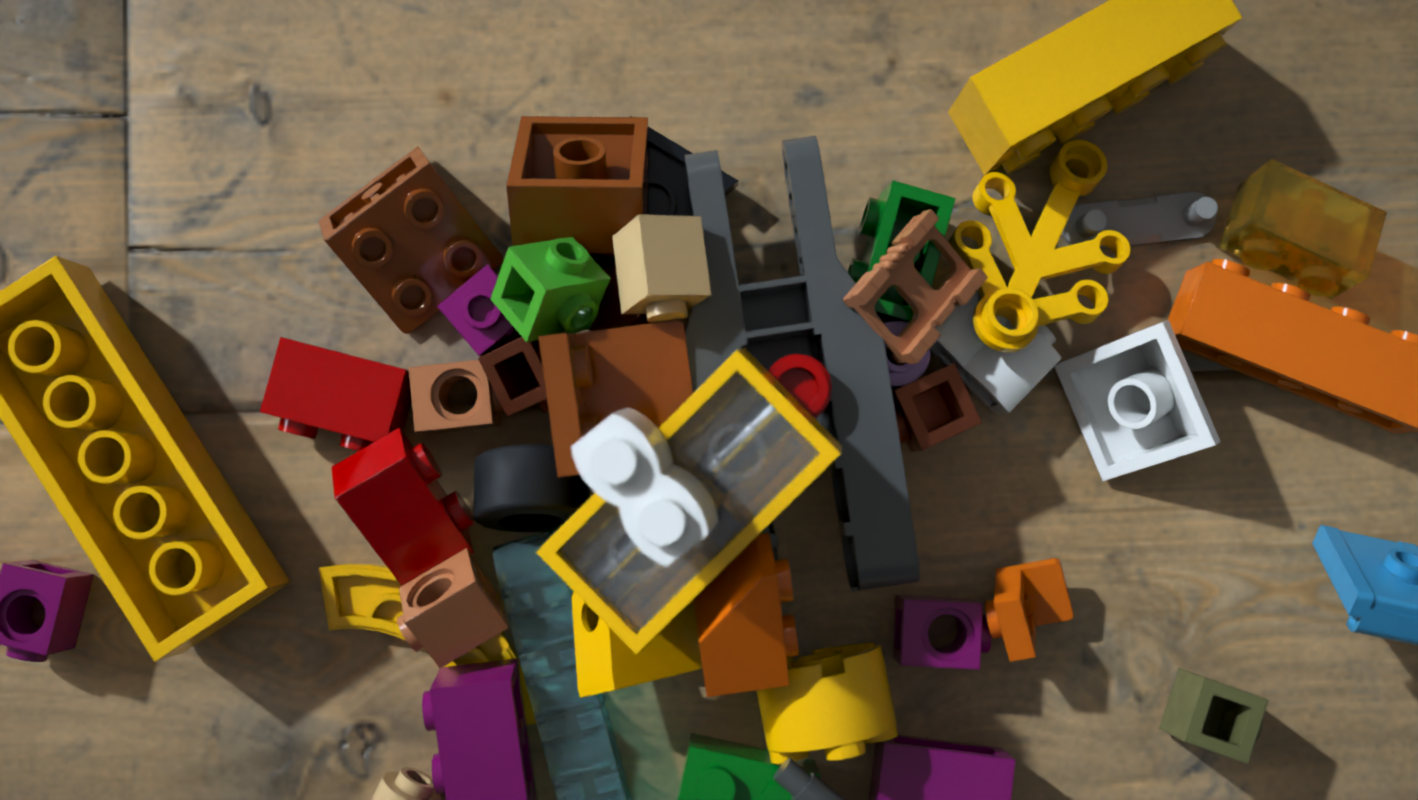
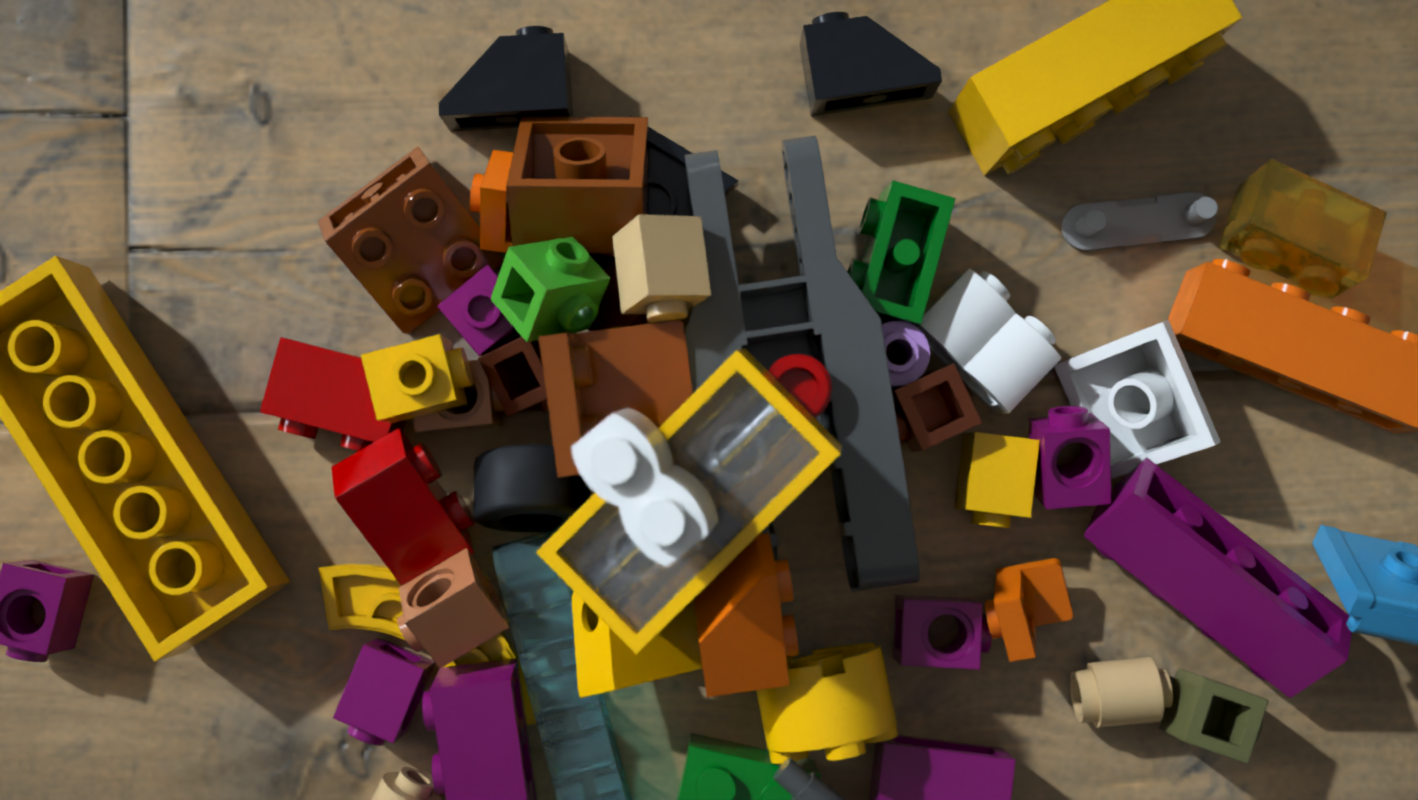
nougat piece [842,209,988,364] -> none
yellow plant [949,140,1131,353] -> none
none -> magenta brick [333,638,436,746]
none -> yellow brick [361,334,473,424]
none -> black slope [438,26,573,132]
none -> orange bracket [470,149,513,253]
none -> black slope [799,12,942,117]
none -> yellow brick [955,432,1040,528]
none -> magenta brick [1028,406,1111,509]
none -> tan brick [1070,657,1173,728]
none -> magenta brick [1084,457,1352,698]

